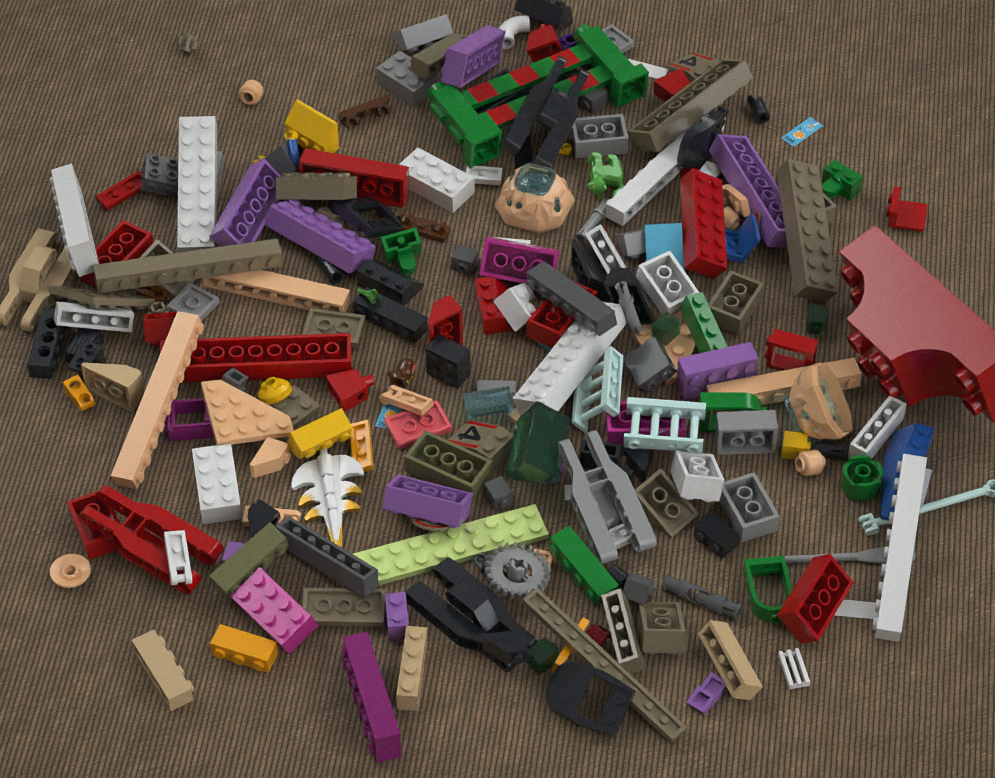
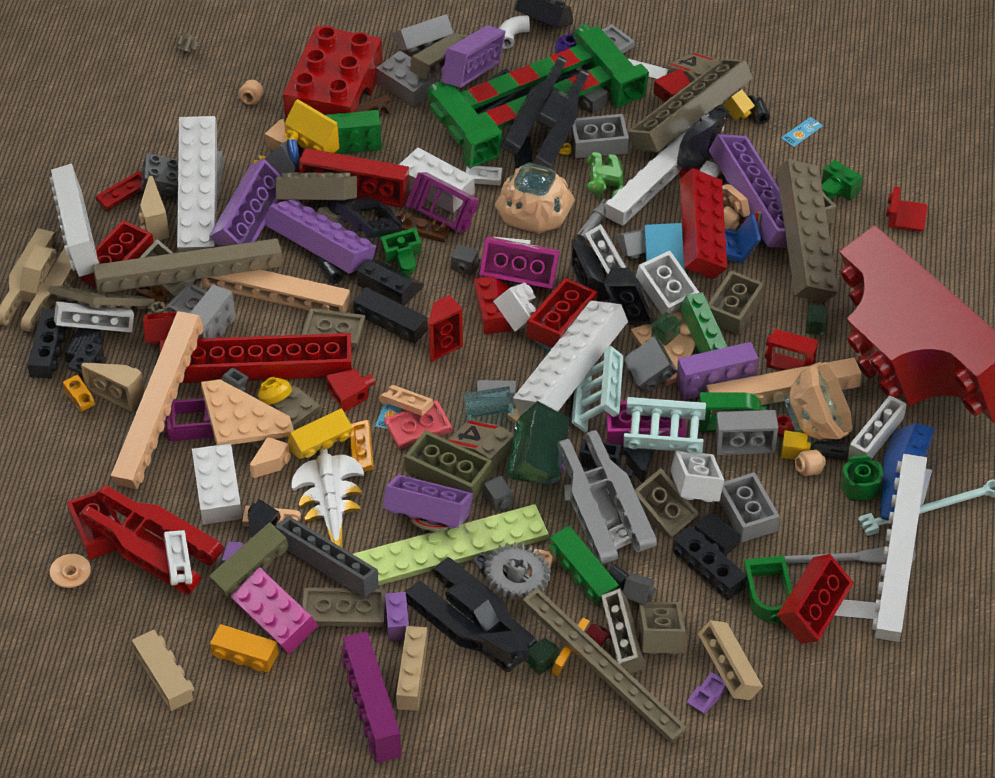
bright green hand [357,288,381,304] -> none
reddish brown animal [388,358,416,389] -> none
black brick [426,334,471,389] -> none
red torso [526,24,563,63] -> none
dark grey brick [526,261,617,336] -> none
black slope [546,661,636,737] -> none
light grey pin [615,282,643,334] -> none
dark grey piece [661,573,743,621] -> none
white tile [778,648,810,690] -> none
none -> tan slope [138,176,170,242]
none -> light grey brick [190,284,236,339]
none -> light nougat slope [265,119,287,150]
none -> red piece [283,26,383,121]
none -> green brick [325,110,382,154]
none -> magenta door [406,172,479,233]
none -> black brick [673,527,747,600]
none -> yellow brick [723,90,755,121]
none -> red plate [777,415,795,437]

